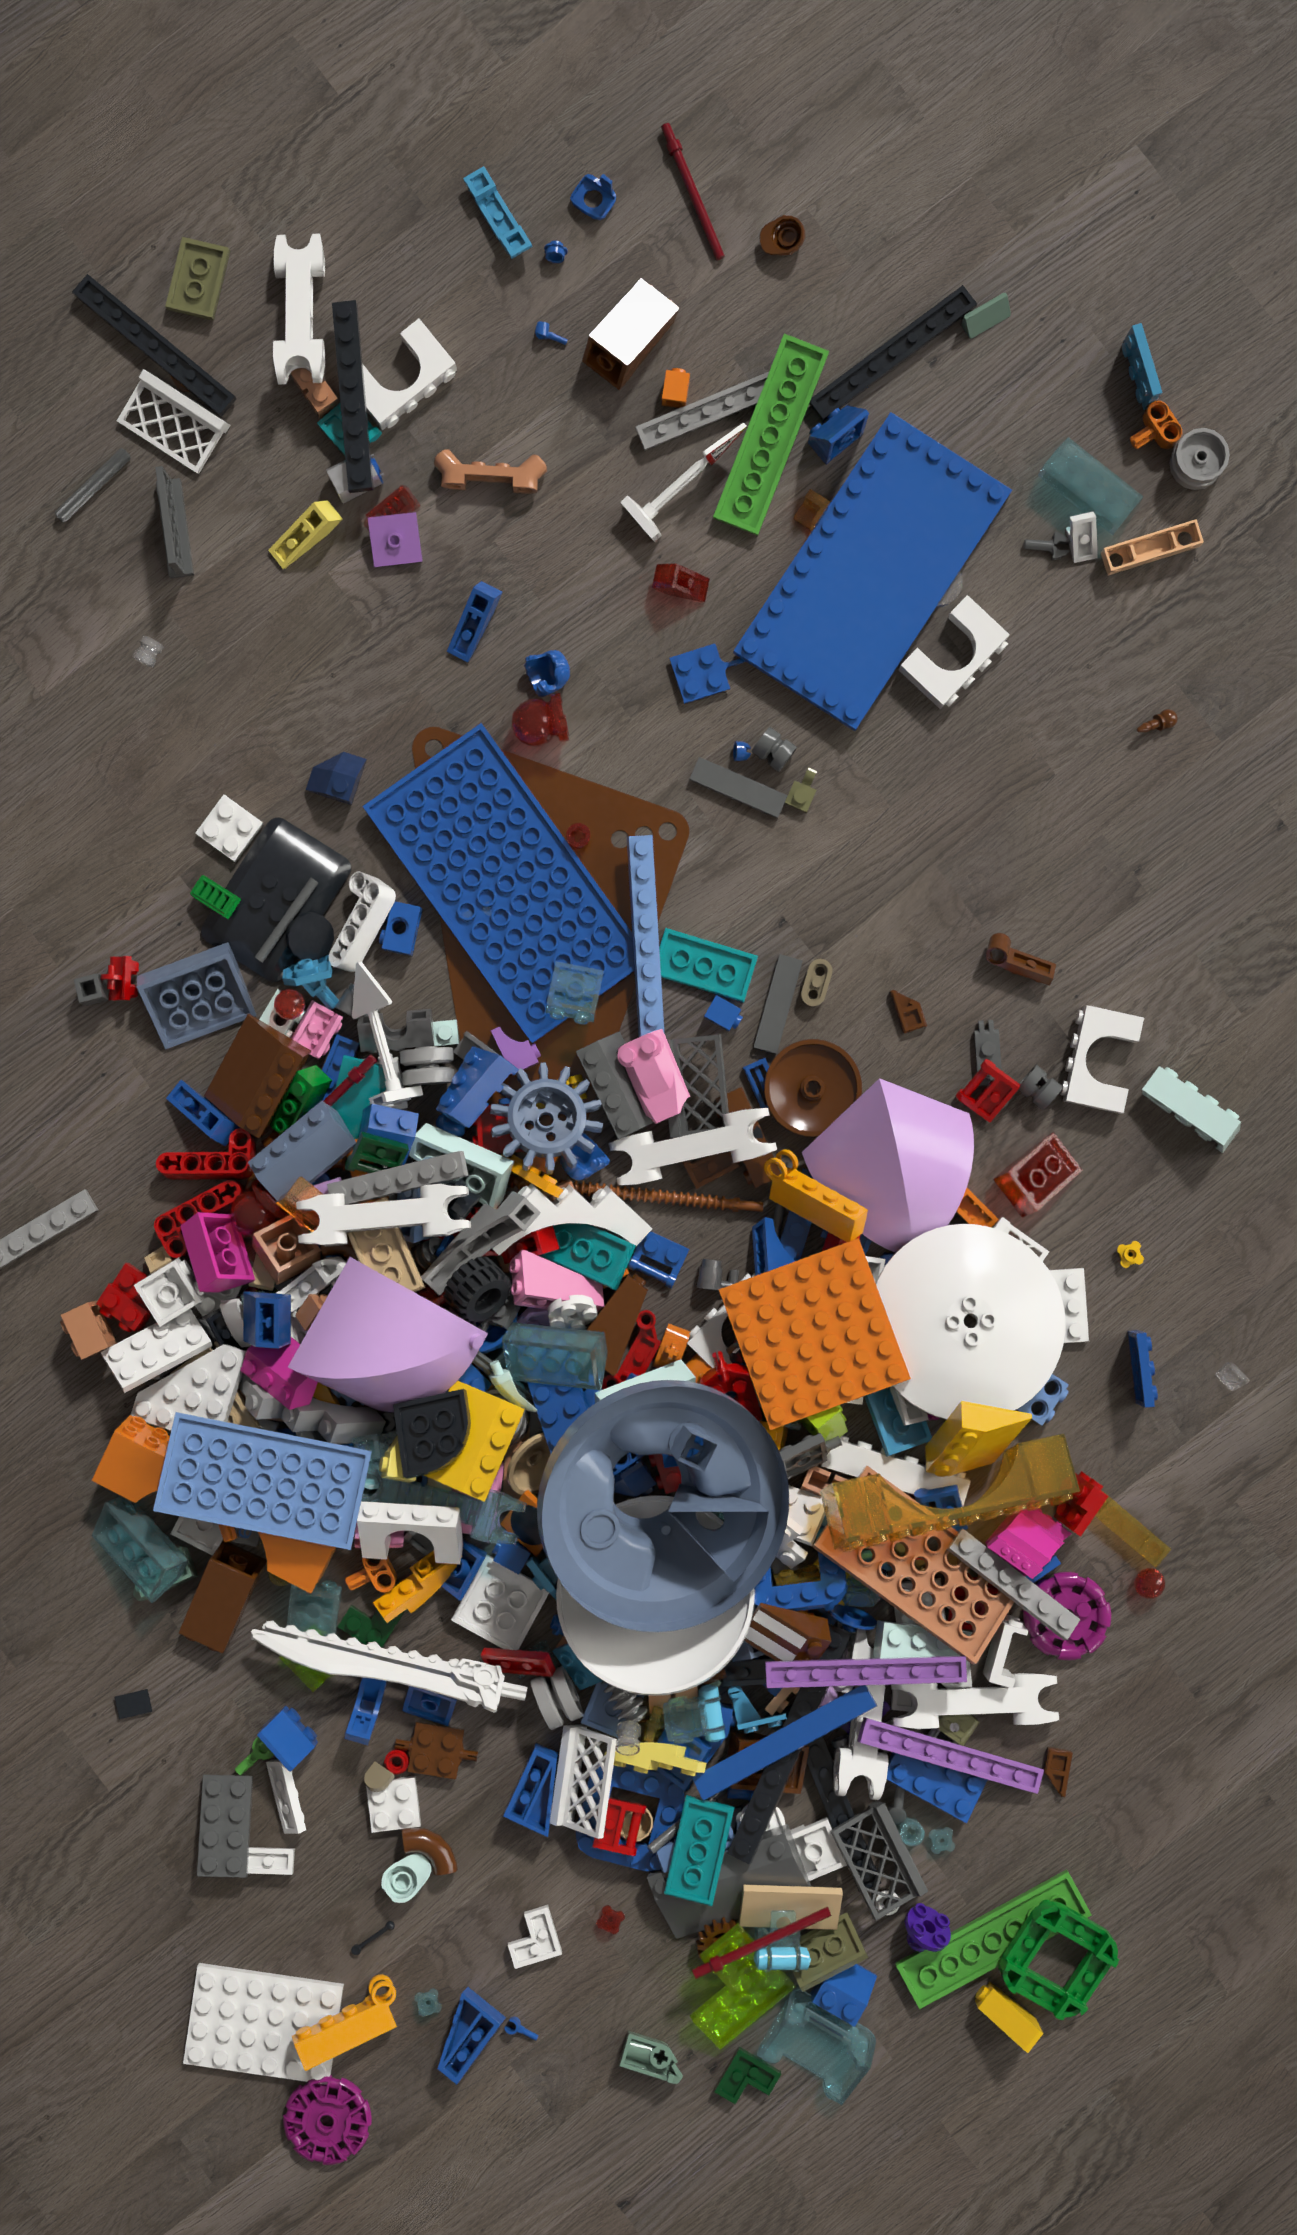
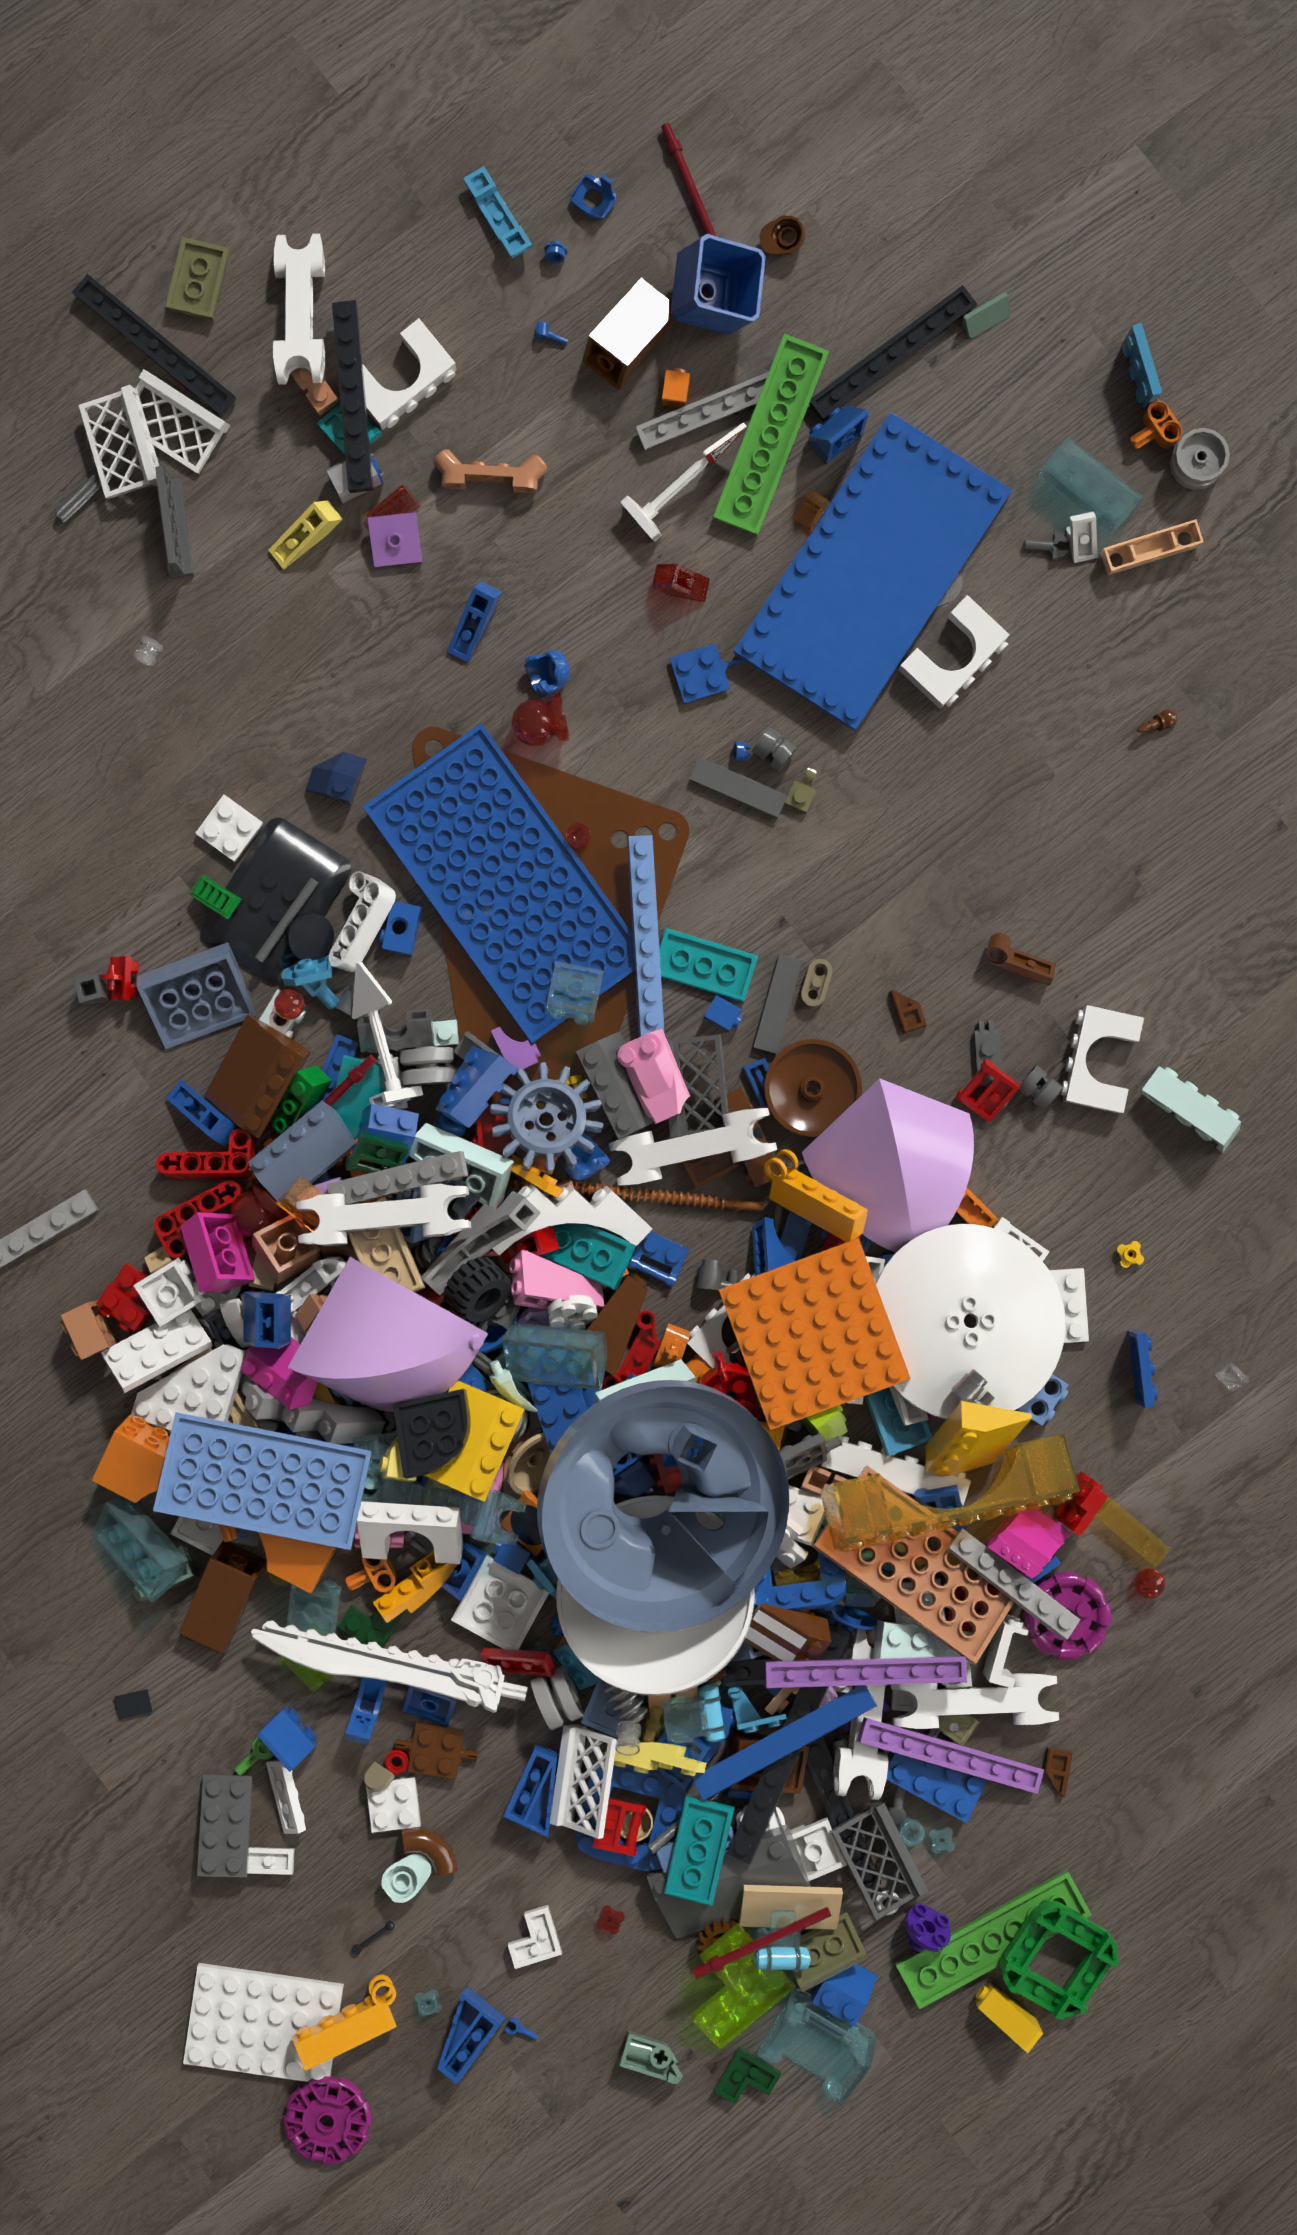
bright pink bracket [291,1000,343,1059] -> none
clear red slope [993,1132,1083,1218] -> none
none -> white fence [79,385,159,499]
none -> blue plate [671,234,766,335]
none -> flat silver piece [951,1369,995,1406]

